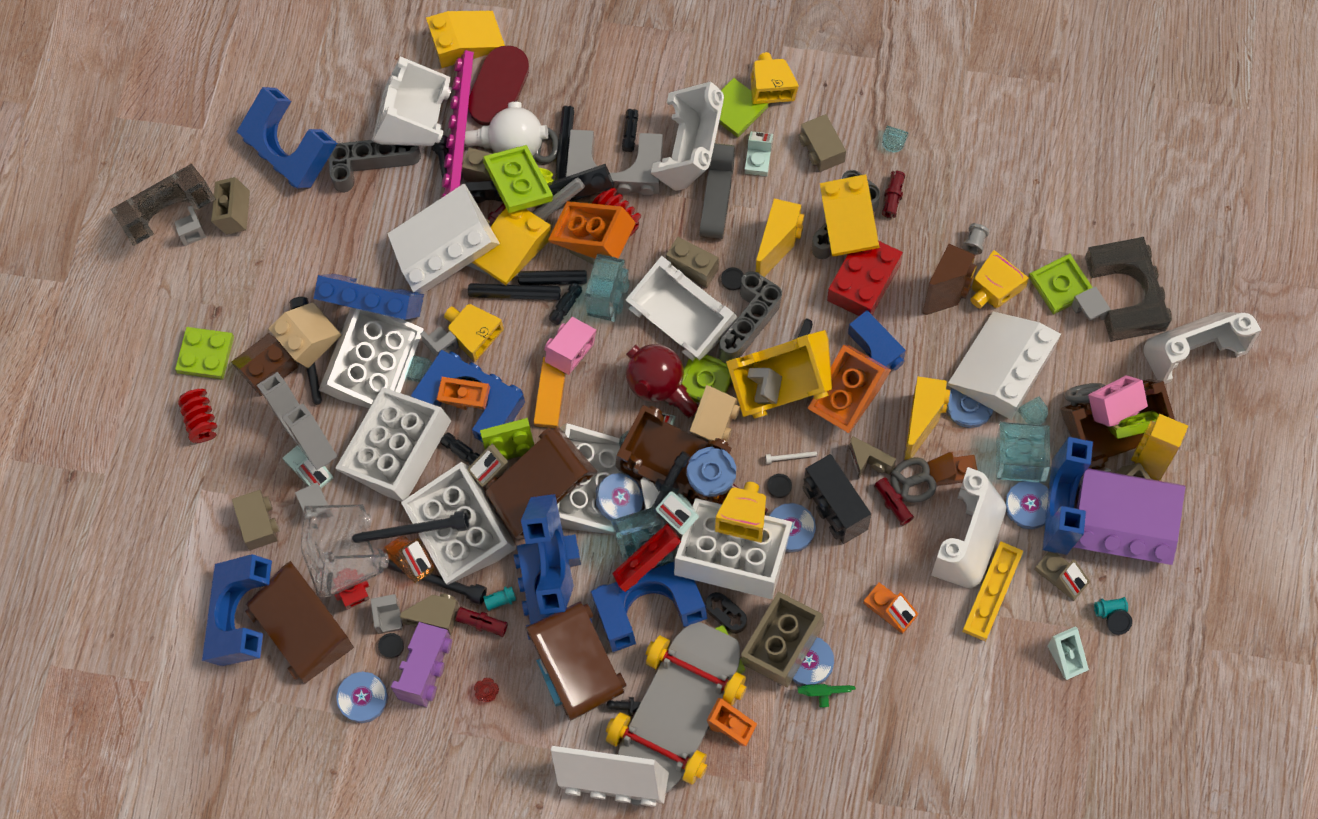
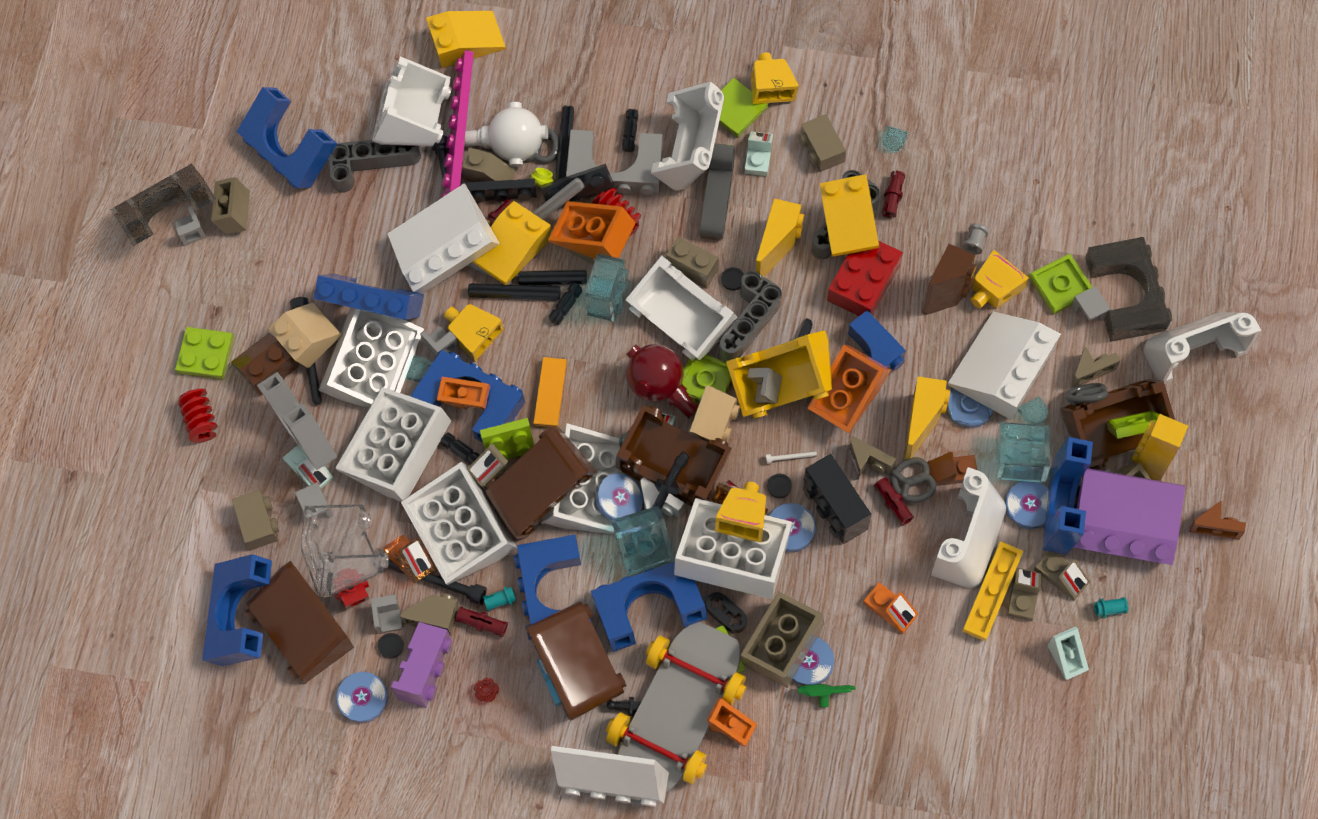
black piece [352,510,469,543] -> none
dark red tile [468,46,529,126] -> none
lime plate [483,145,553,213] -> none
blue arch [521,494,574,615] -> none
bright pink brick [544,317,596,375] -> none
red plate [612,523,681,592] -> none
slope [656,491,699,535] -> none
medium blue tile [687,447,736,497] -> none
bright pink brick [1088,375,1148,426] -> none
black piece [1106,609,1132,635] -> none
none -> dark tan slope [1007,568,1041,621]
none -> dark tan slope [1071,346,1121,387]
none -> dark orange slope [1189,501,1246,540]

